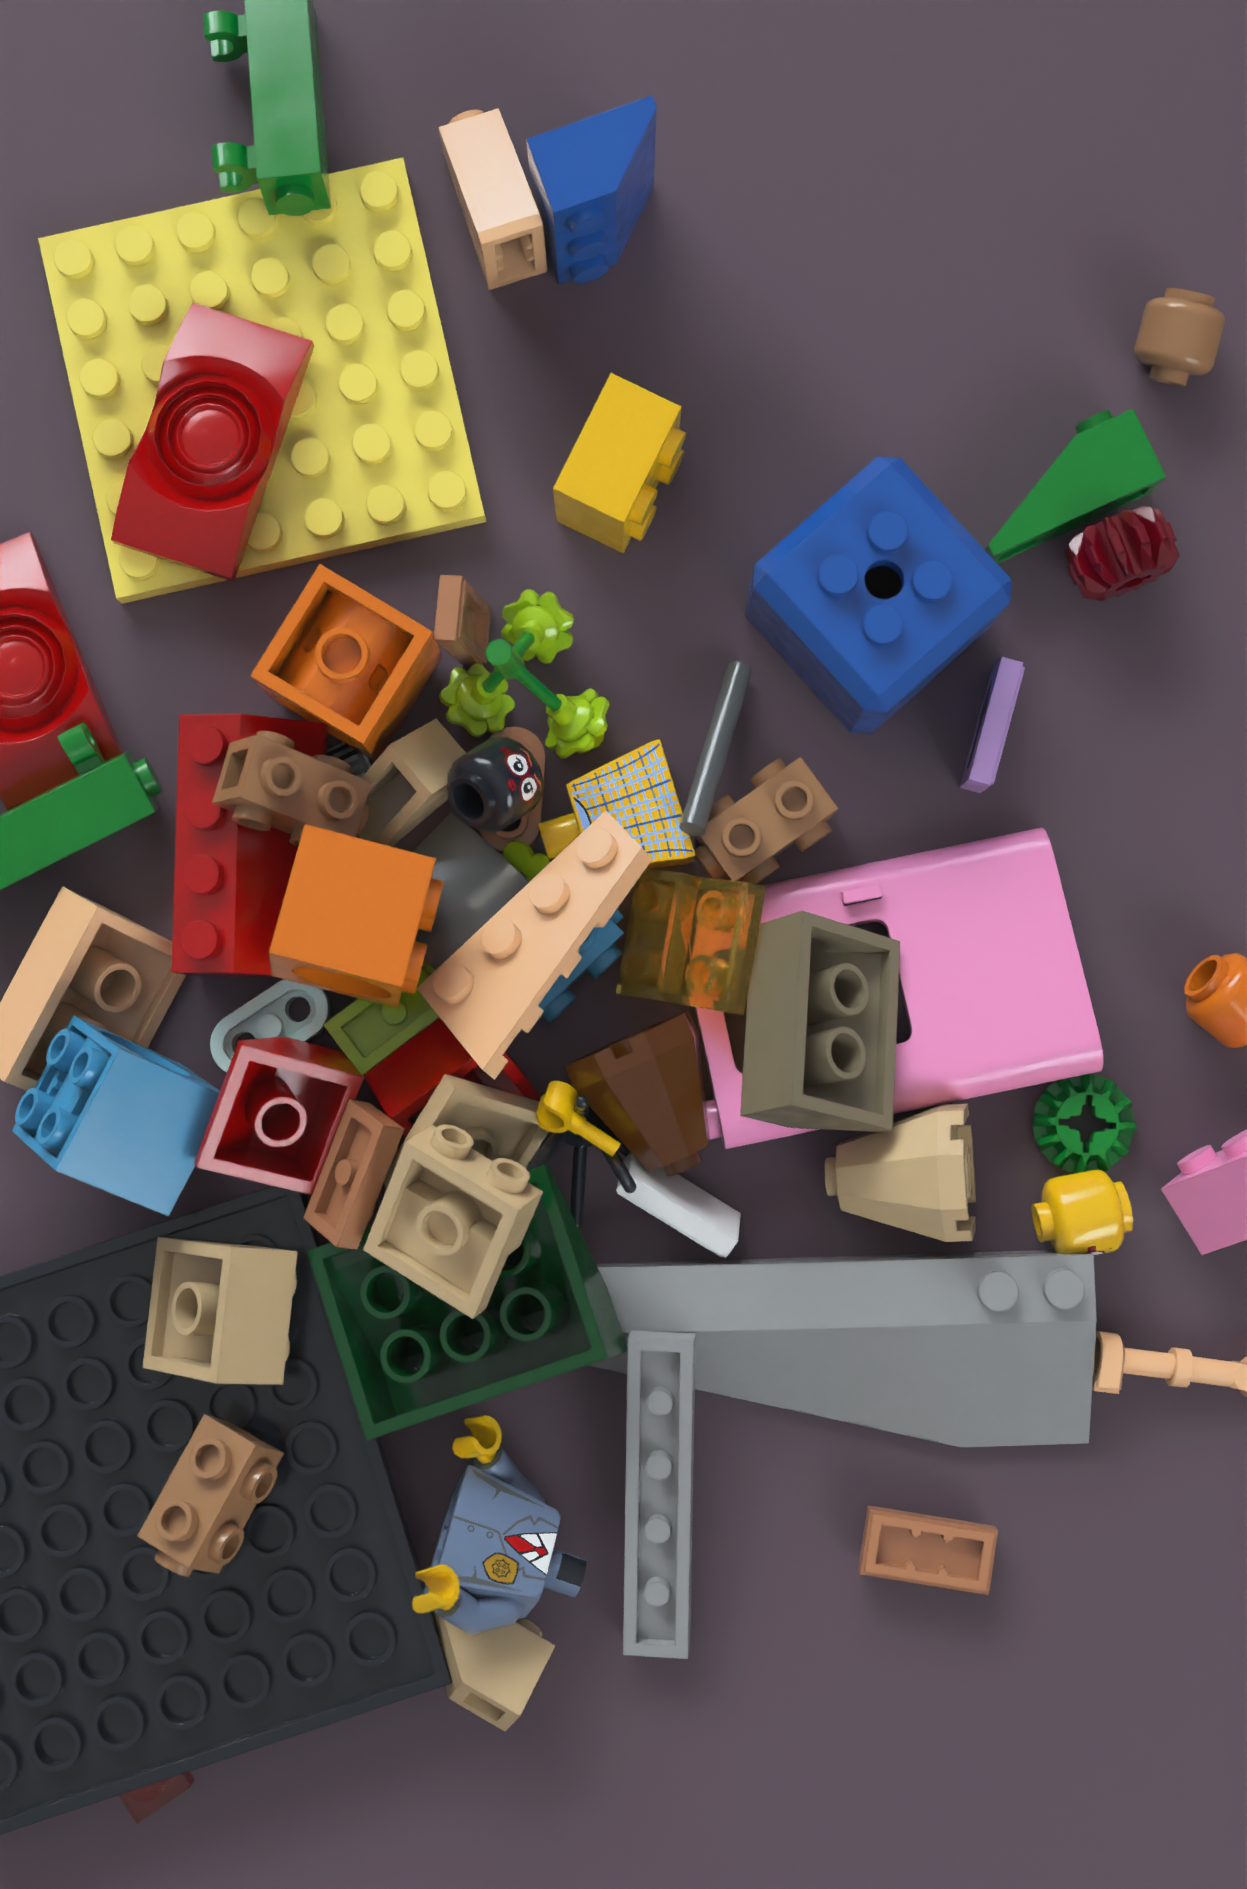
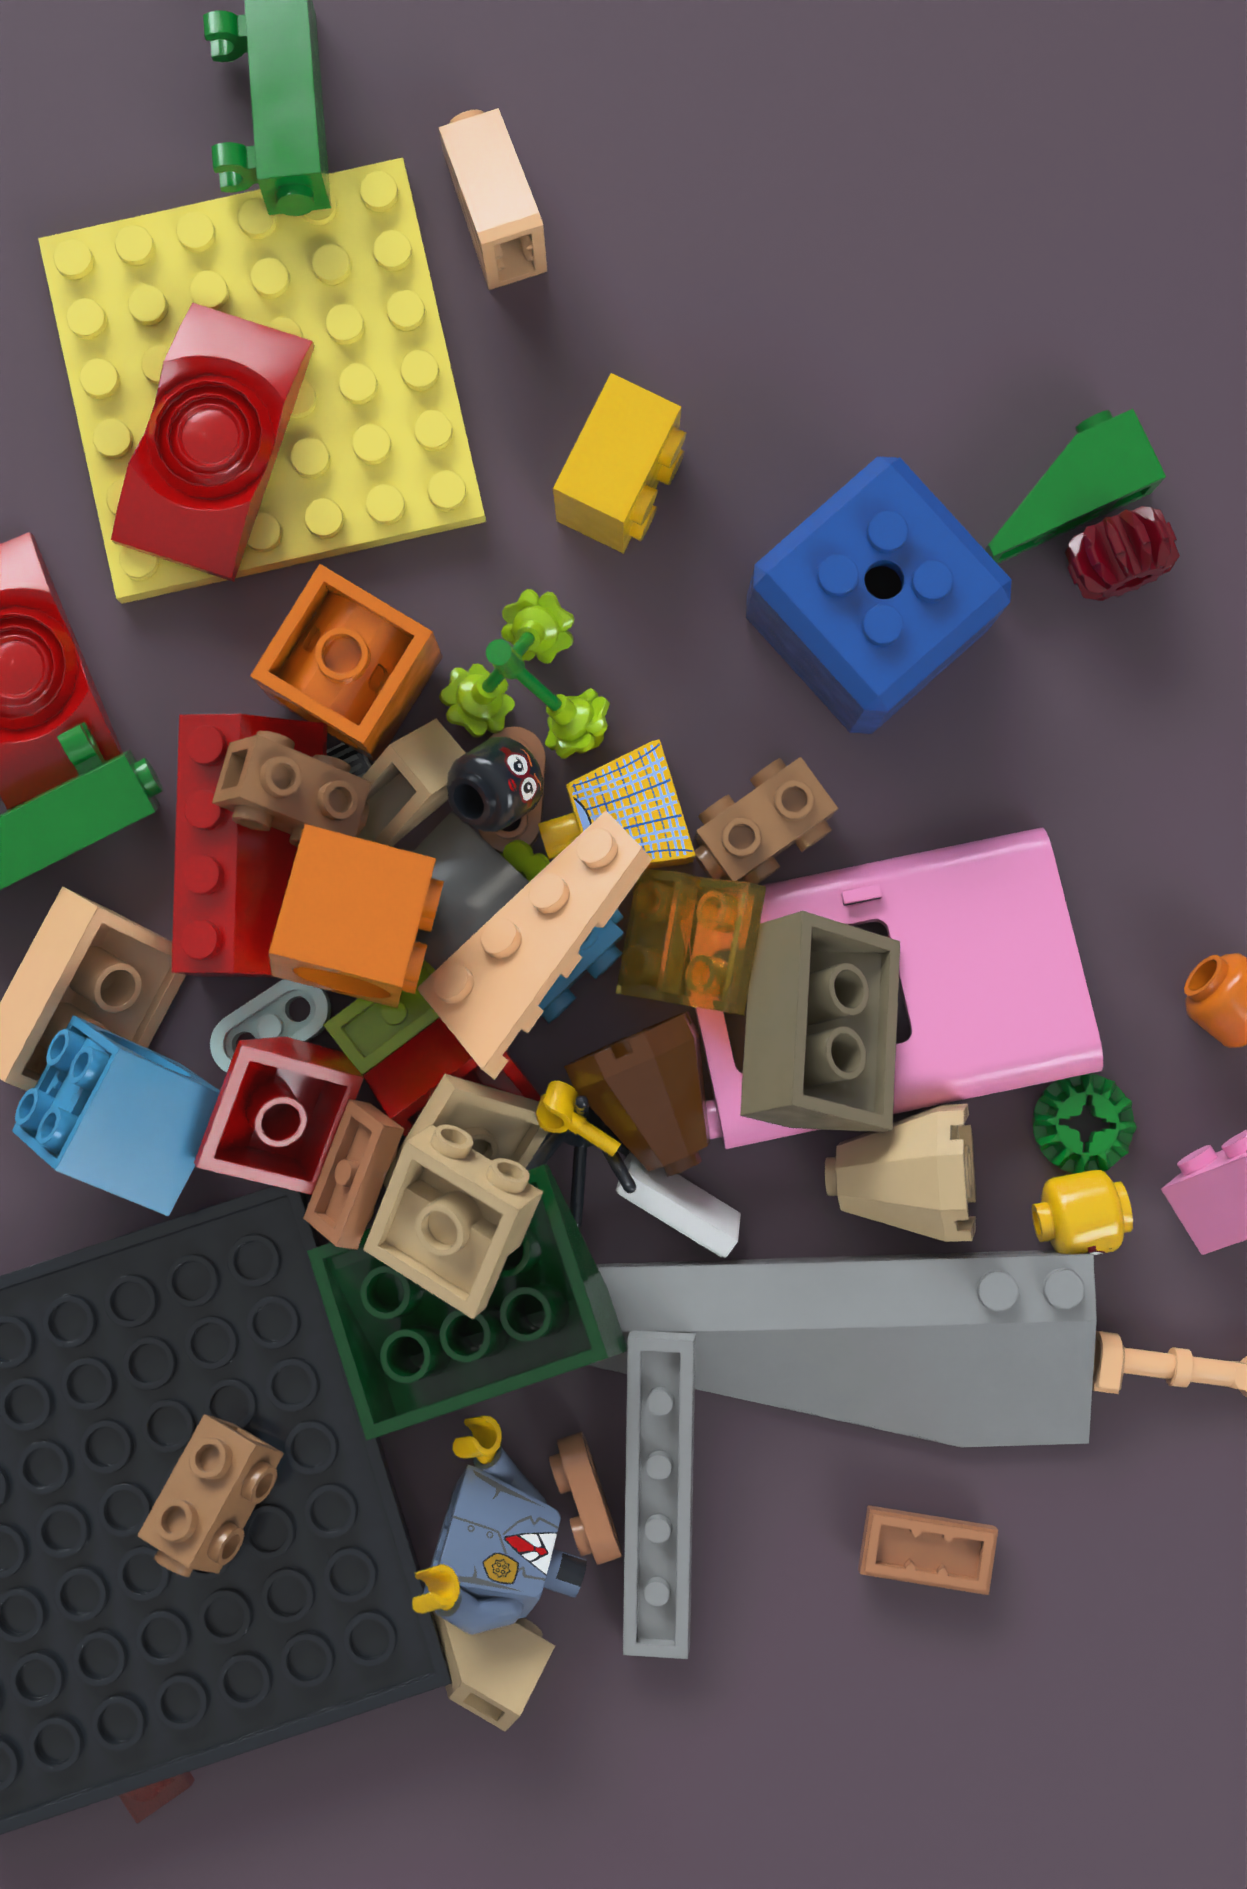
tan slope [143,1237,298,1385] -> none
nougat tile [434,575,492,666] -> none
blue slope [526,95,657,284] -> none
dark grey bar [679,661,752,836] -> none
lavender tile [959,657,1025,794] -> none
medium nougat head [1134,288,1225,387] -> none
none -> nougat plate [549,1432,623,1565]

